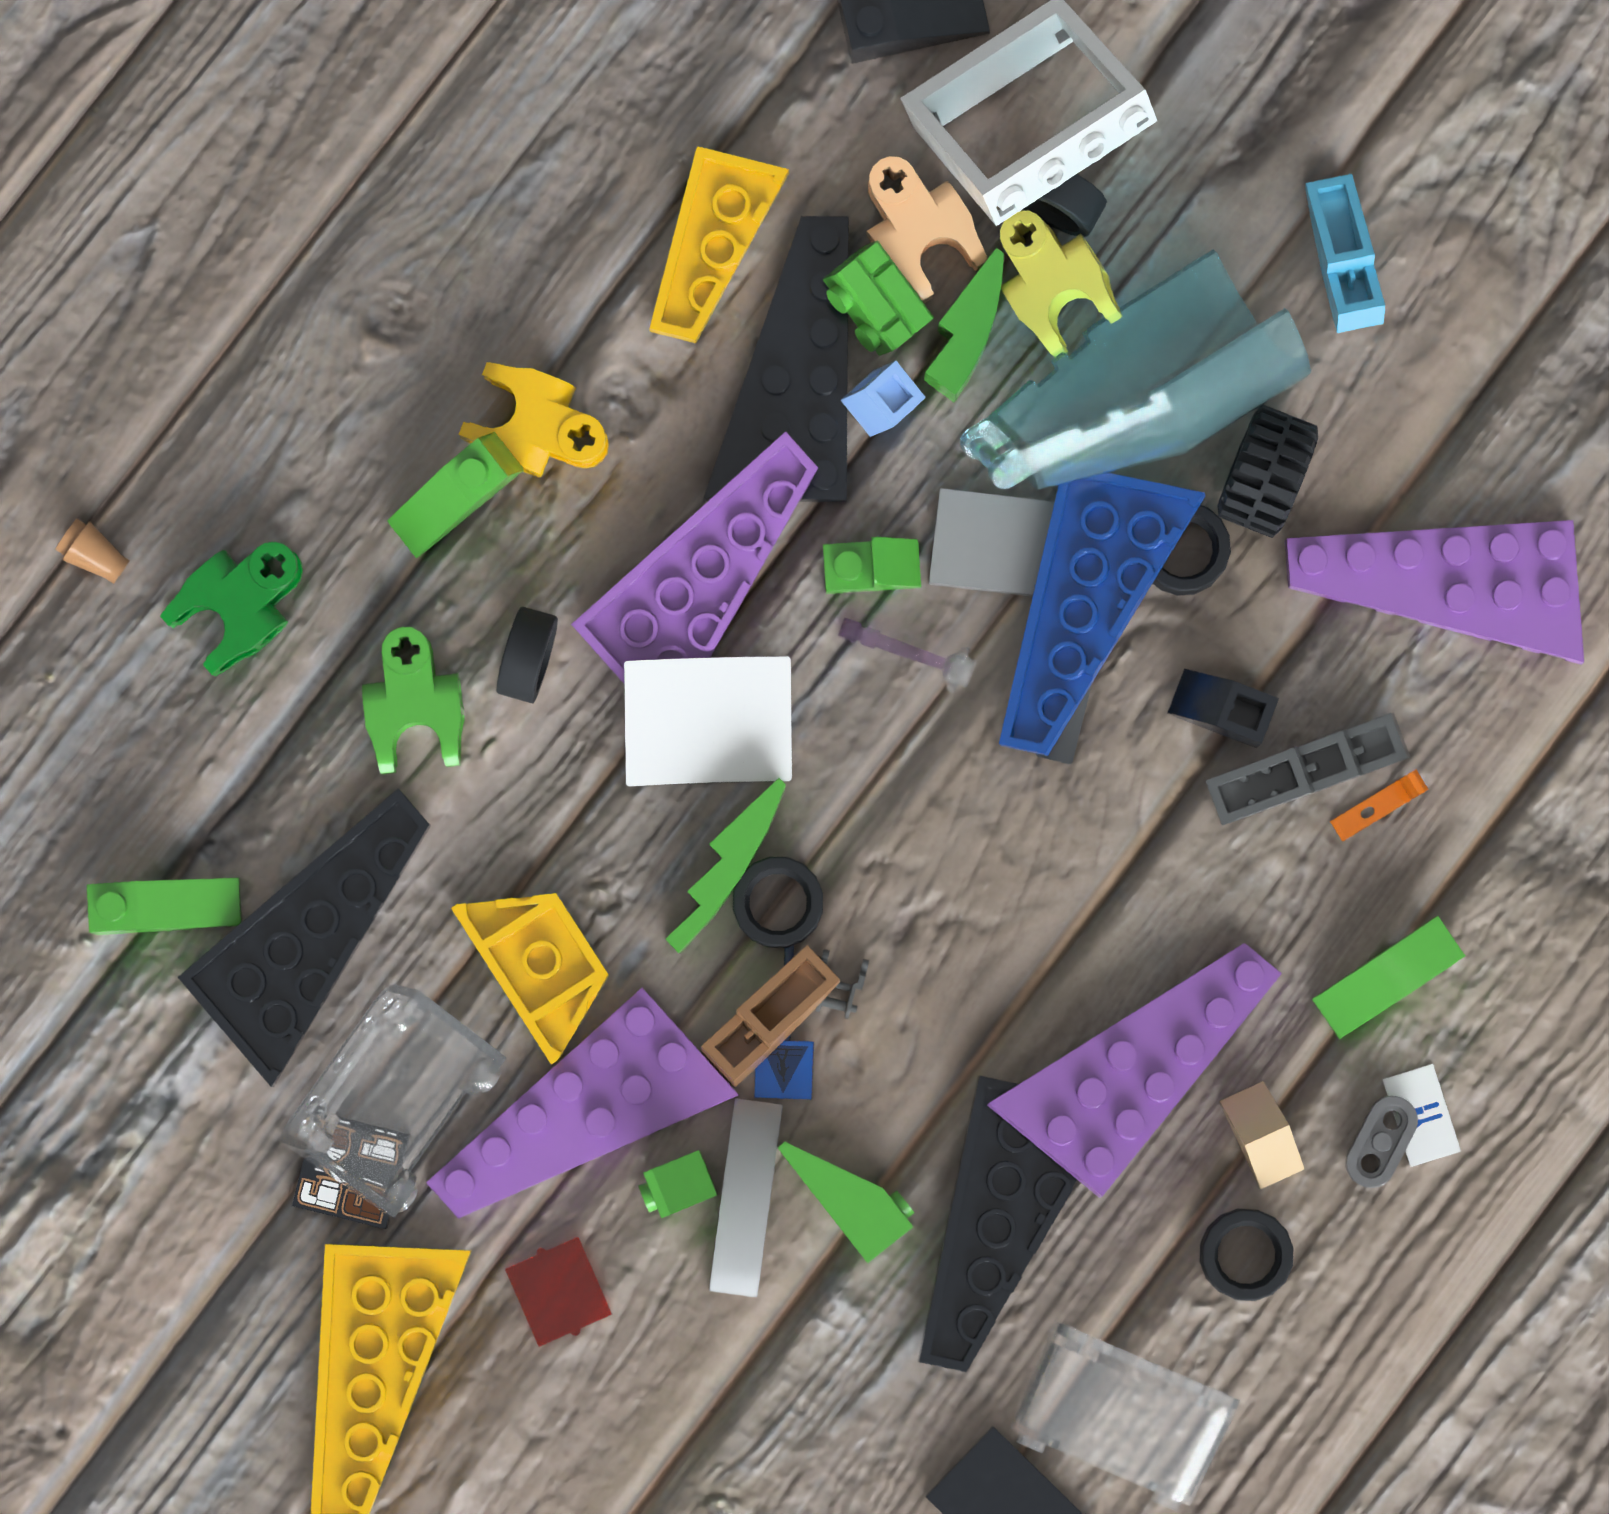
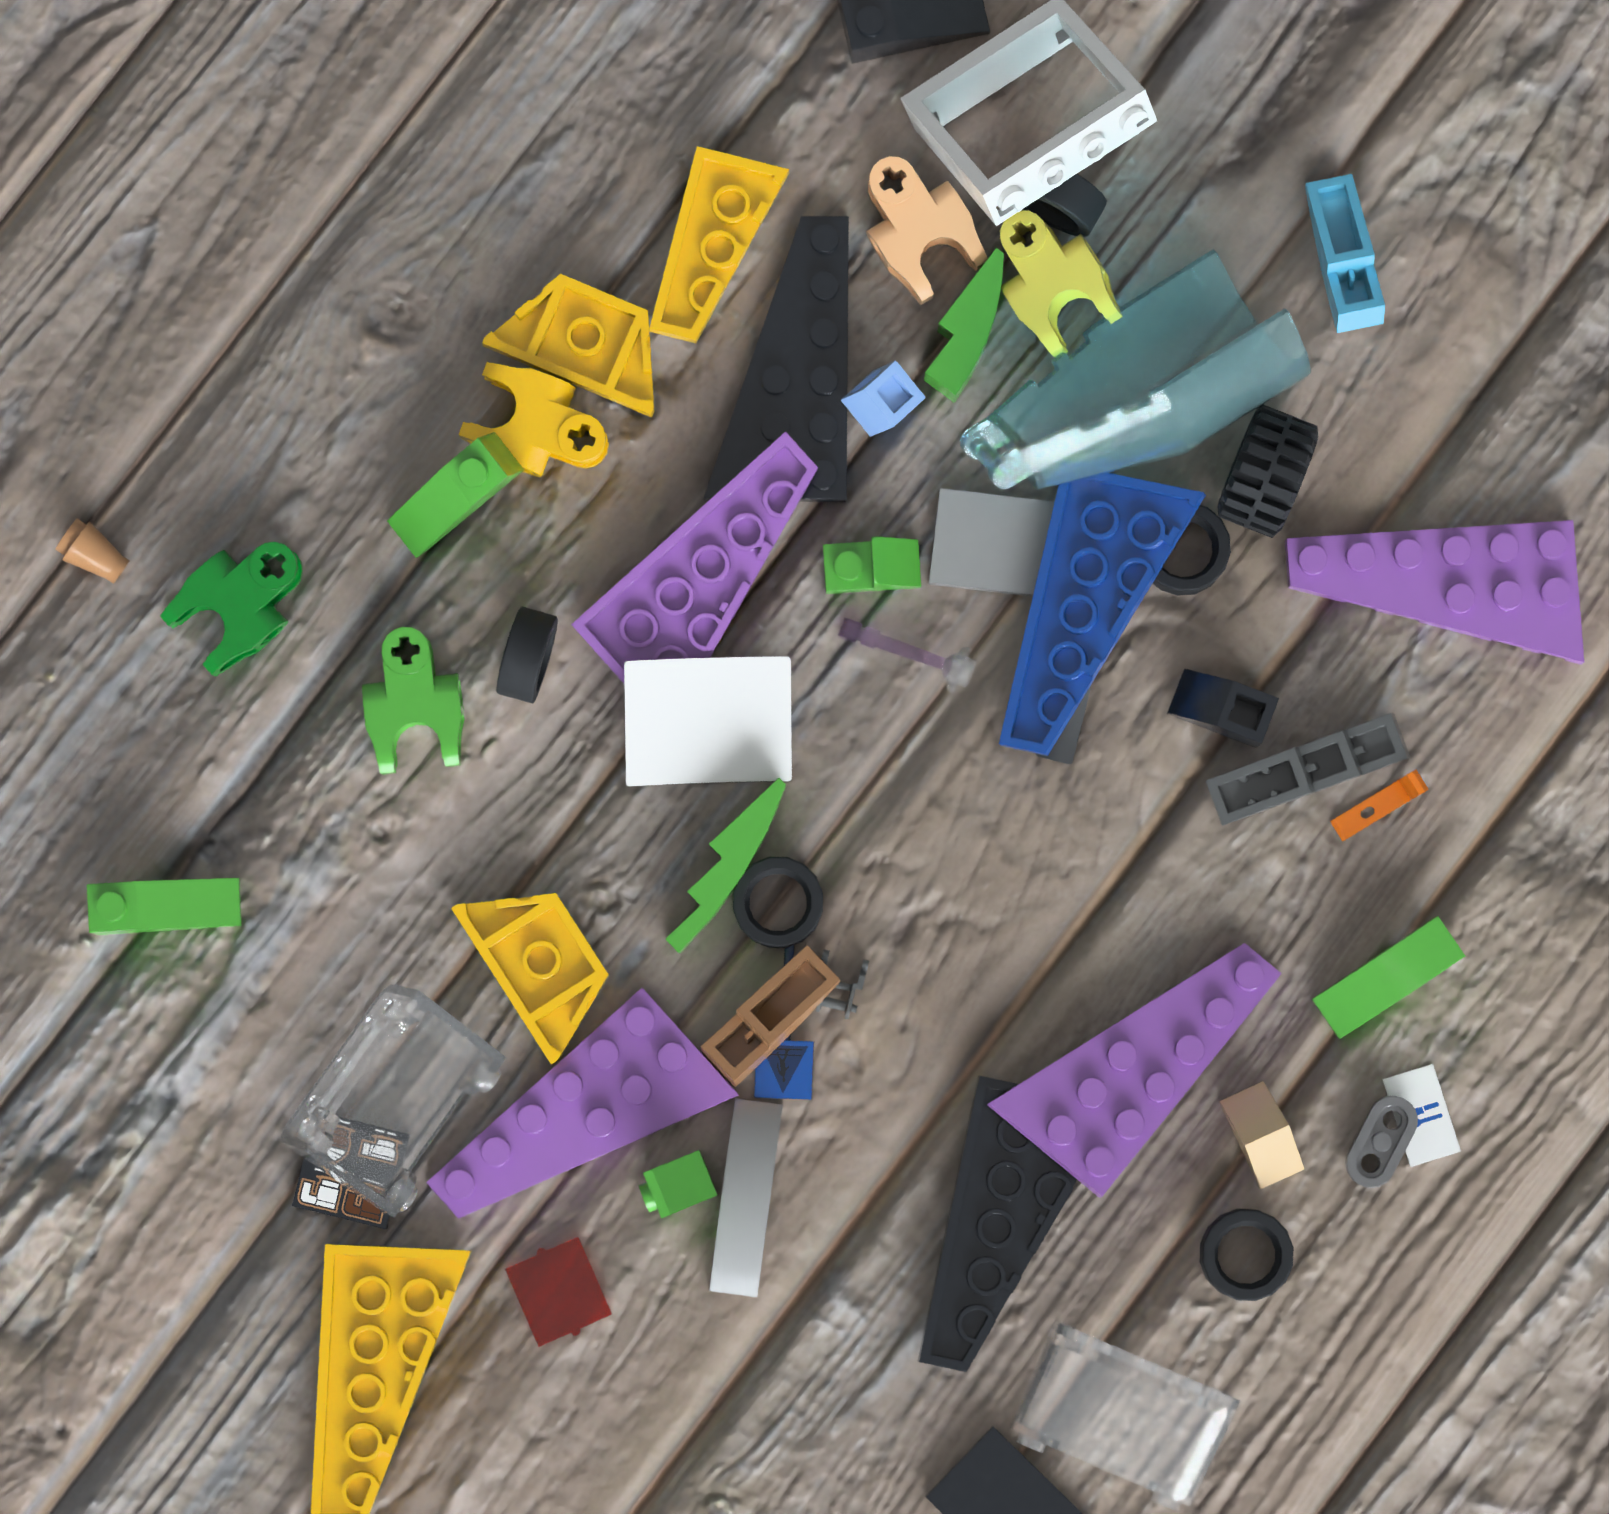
black wing [178,788,431,1087] -> none
bright green slope [777,1142,915,1263] -> none
bright green brick [822,240,934,356] -> none
none -> yellow wing [482,273,654,418]

